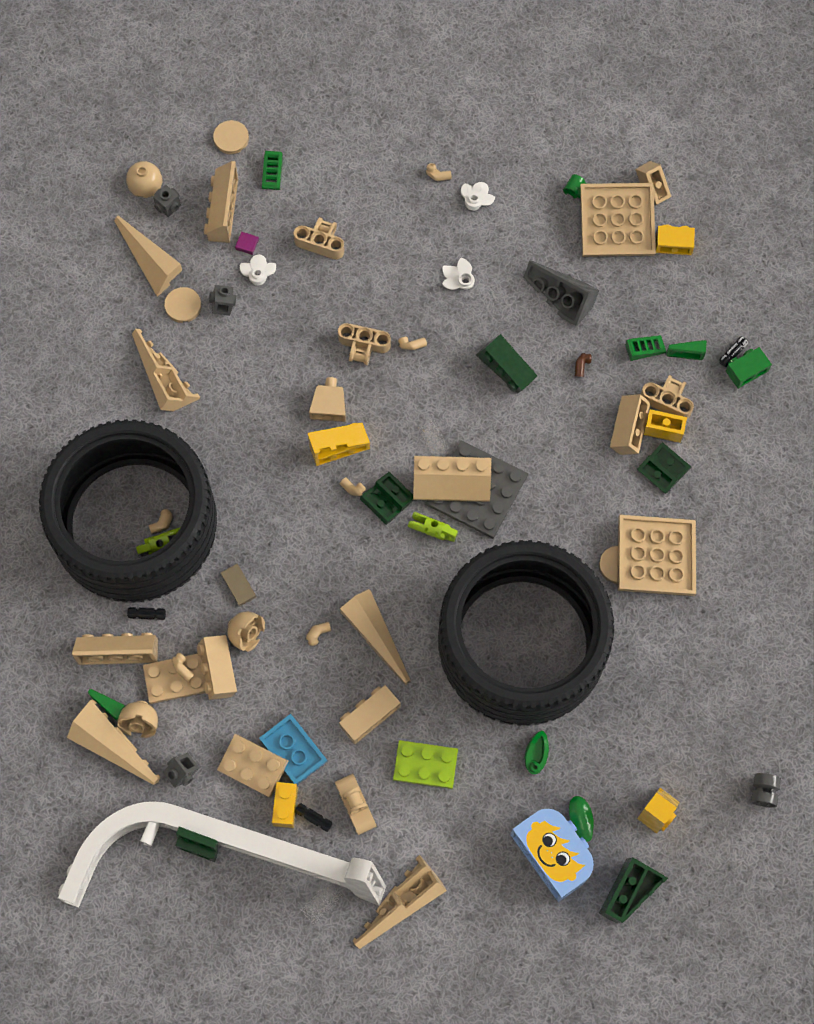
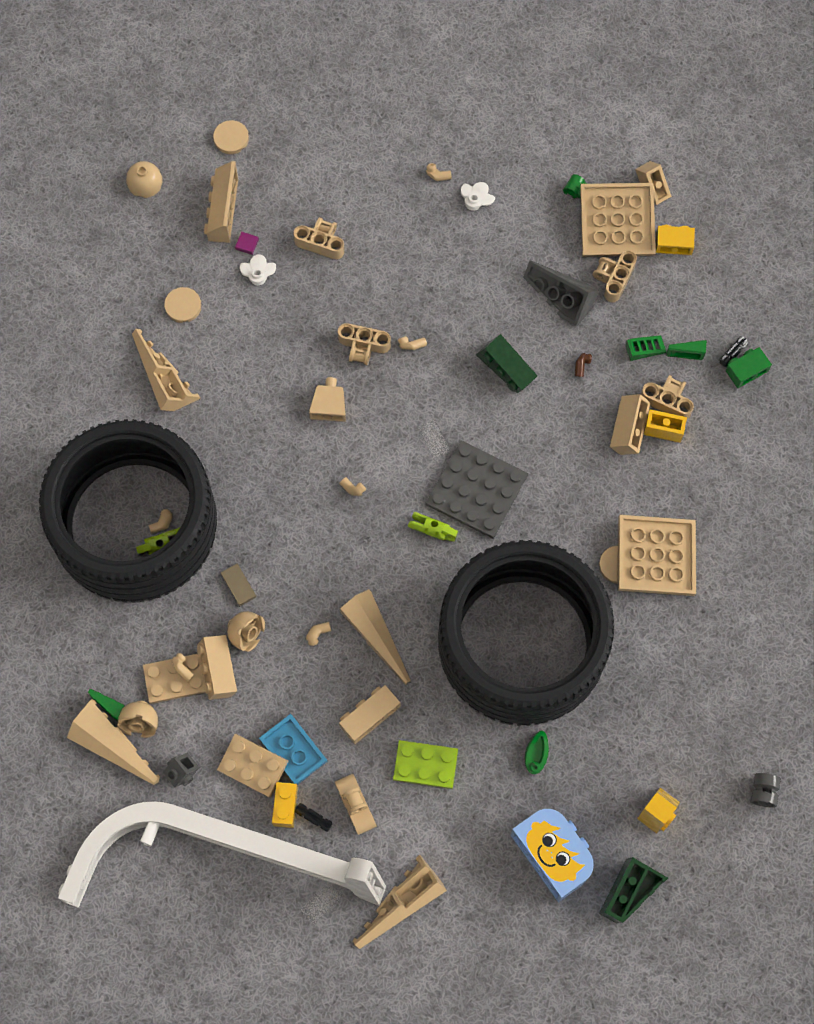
tan slope [72,633,158,665] -> none
tan wedge [114,216,182,297] -> none
black axle [127,607,166,620] -> none
dark grey brick [153,185,181,217] -> none
dark green slope [175,827,218,862] -> none
dark grey brick [209,285,236,316] -> none
green slope [262,151,283,190] -> none
yellow wedge [307,423,370,466] -> none
dark green slope [360,472,413,525] -> none
tan slope [413,456,491,502] -> none
white plate [442,258,475,290] -> none
green arm [569,796,594,842] -> none
dark green slope [637,442,691,494] -> none
none -> tan piece [593,250,637,302]

